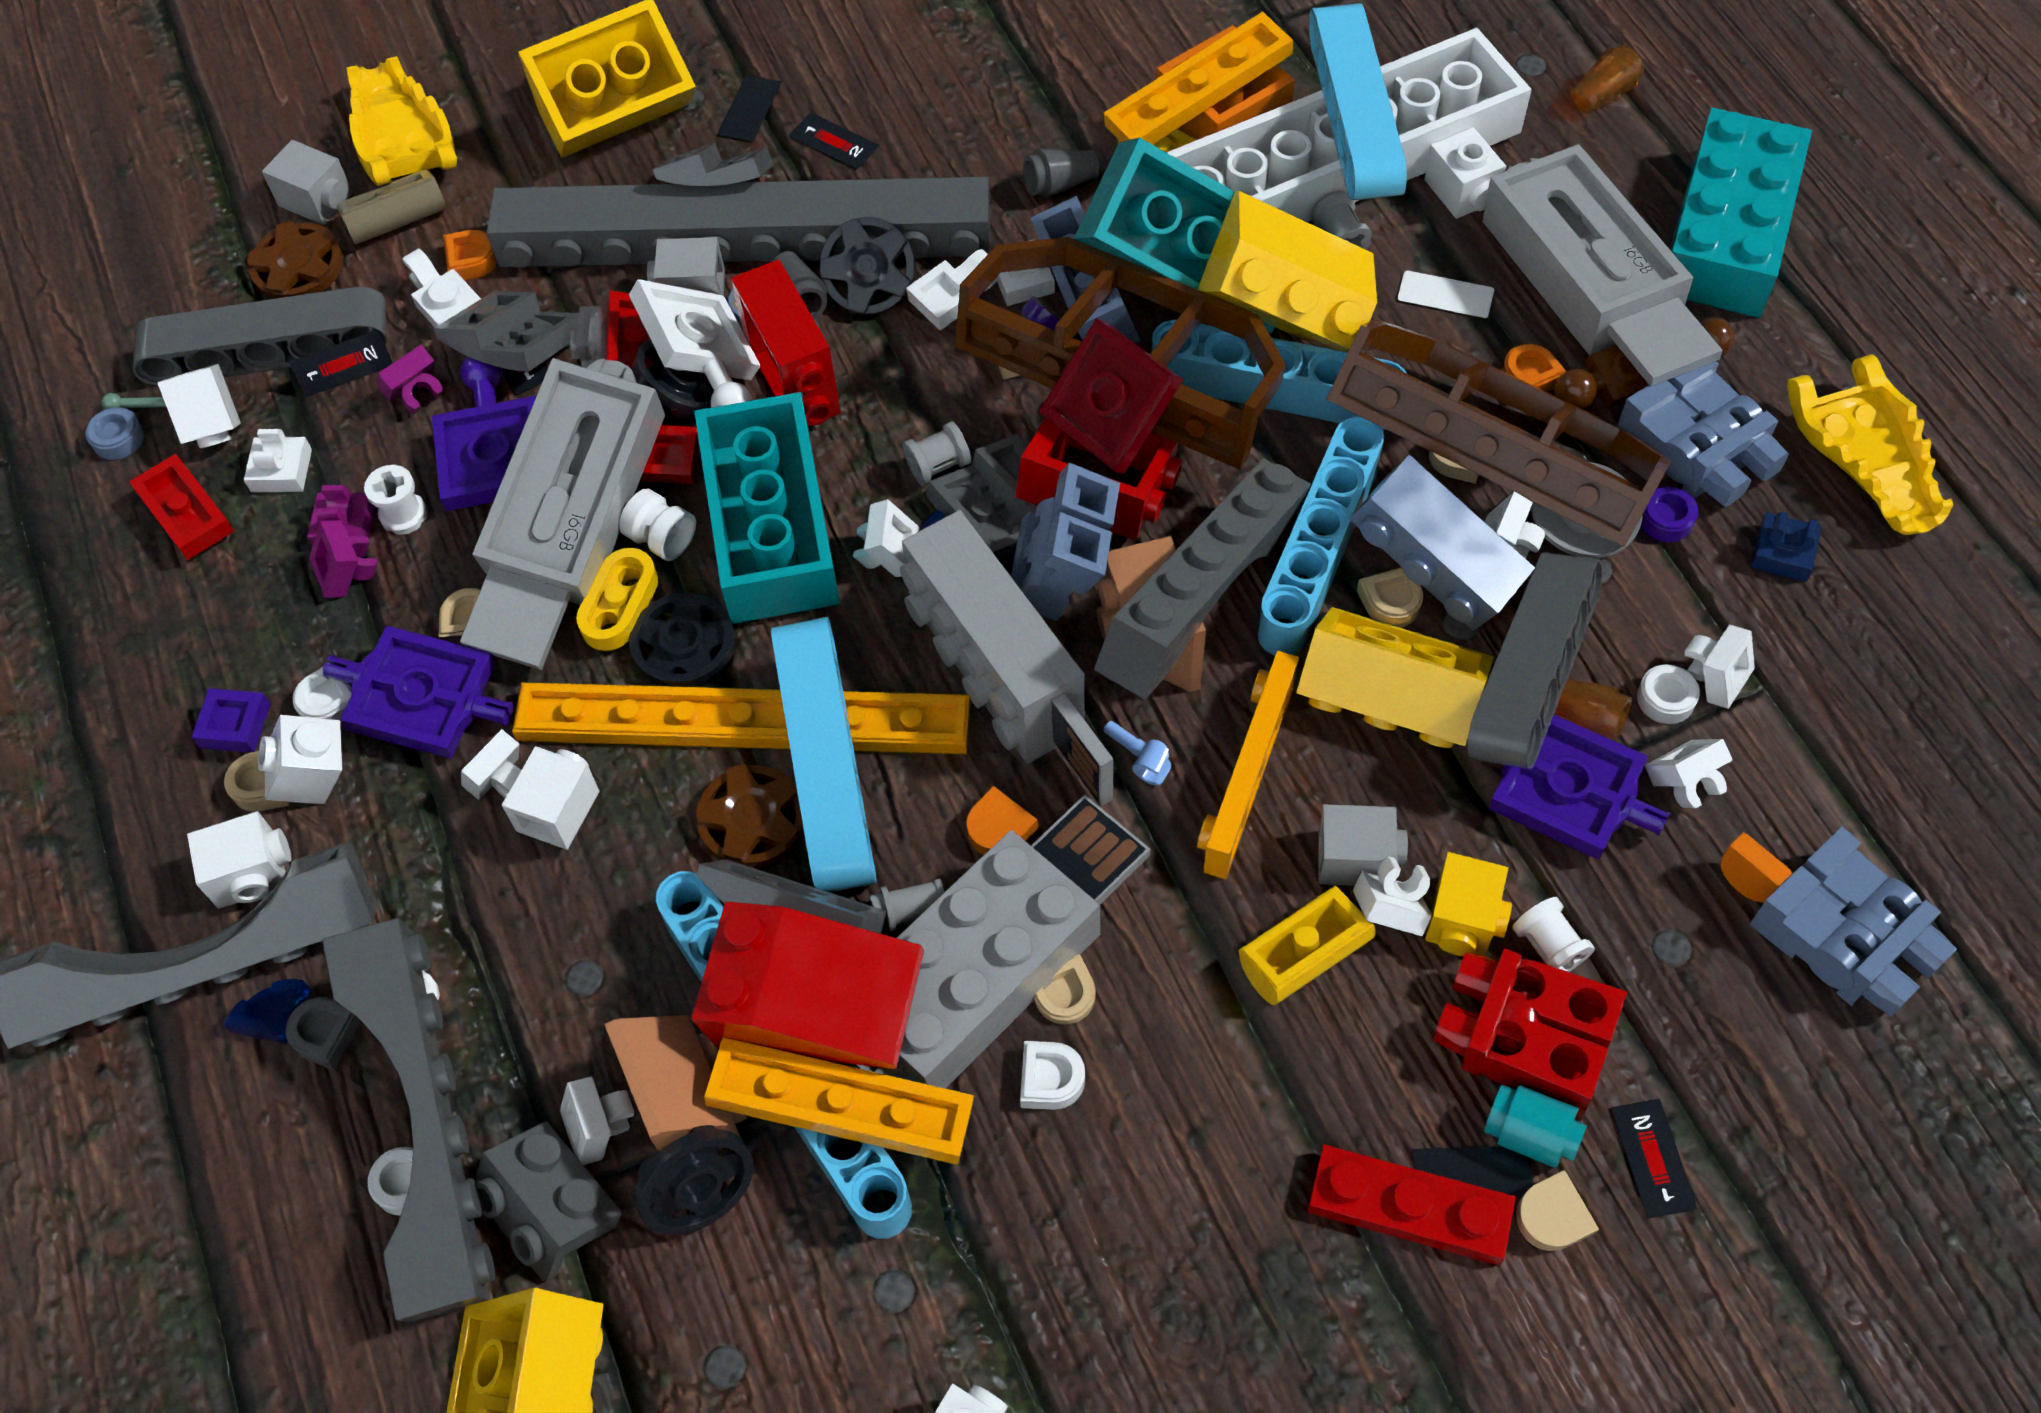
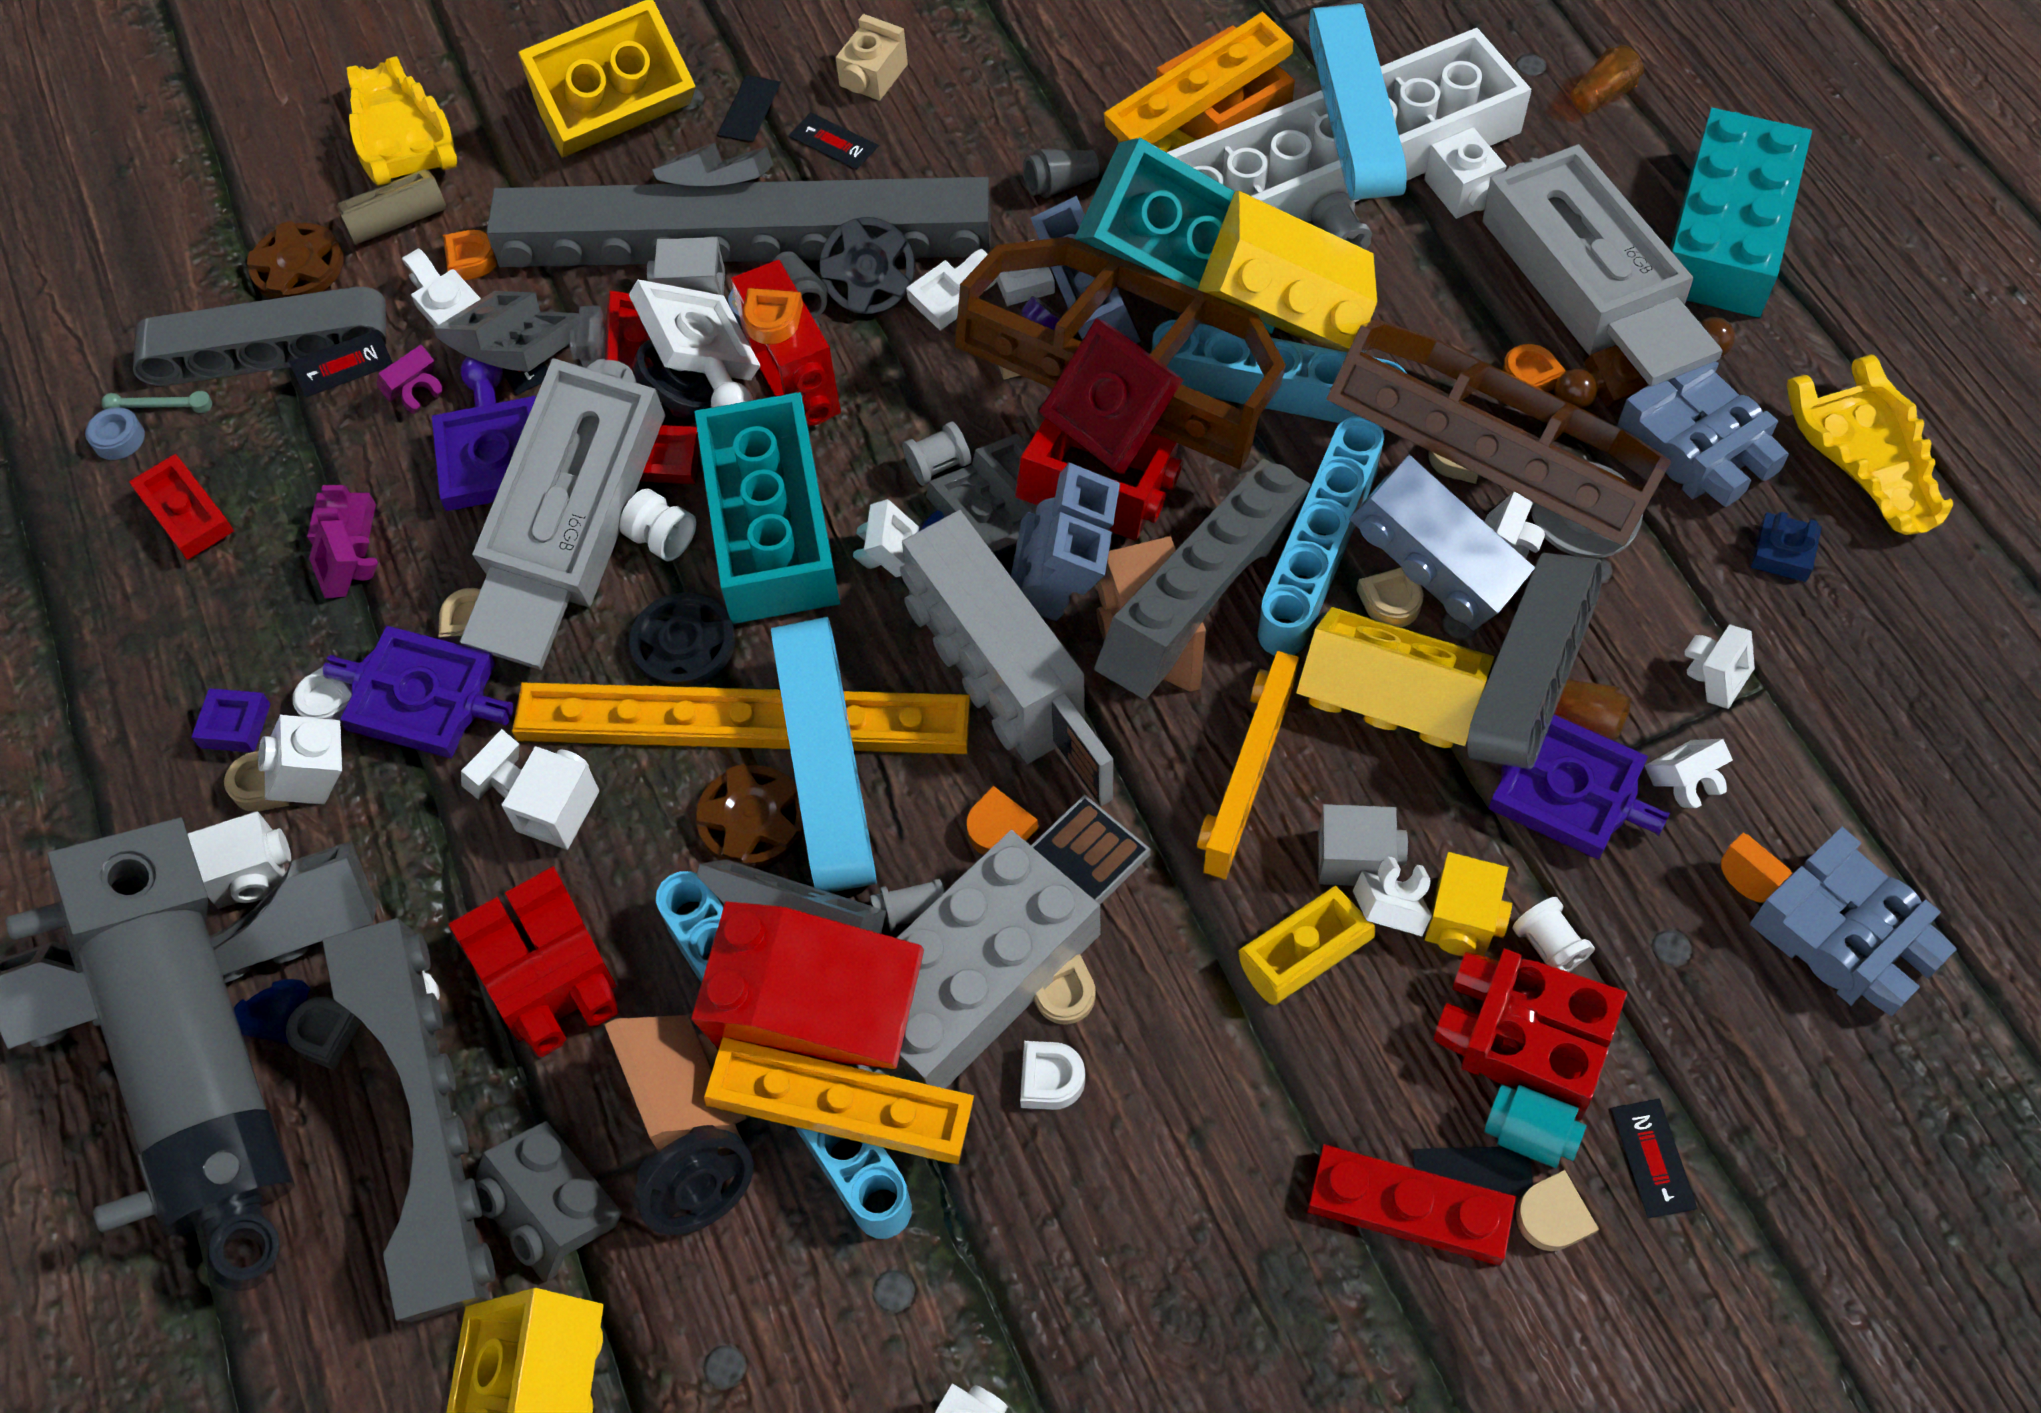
white brick [158,364,241,448] -> none
white tile [244,429,312,492] -> none
light grey brick [262,140,353,225] -> none
white bush [364,465,428,535] -> none
white tile [368,1147,413,1216] -> none
white tile [560,1077,634,1165] -> none
yellow plate [576,548,658,651] -> none
light blue hand [1104,721,1171,786] -> none
white sticker [1398,271,1494,318] -> none
white tile [1637,664,1700,724] -> none
dark purple tile [1641,486,1699,542] -> none
none -> dark grey piece [5,817,295,1291]
none -> red hips [448,866,619,1057]
none -> orange tile [742,288,803,344]
none -> tan brick [835,14,908,101]

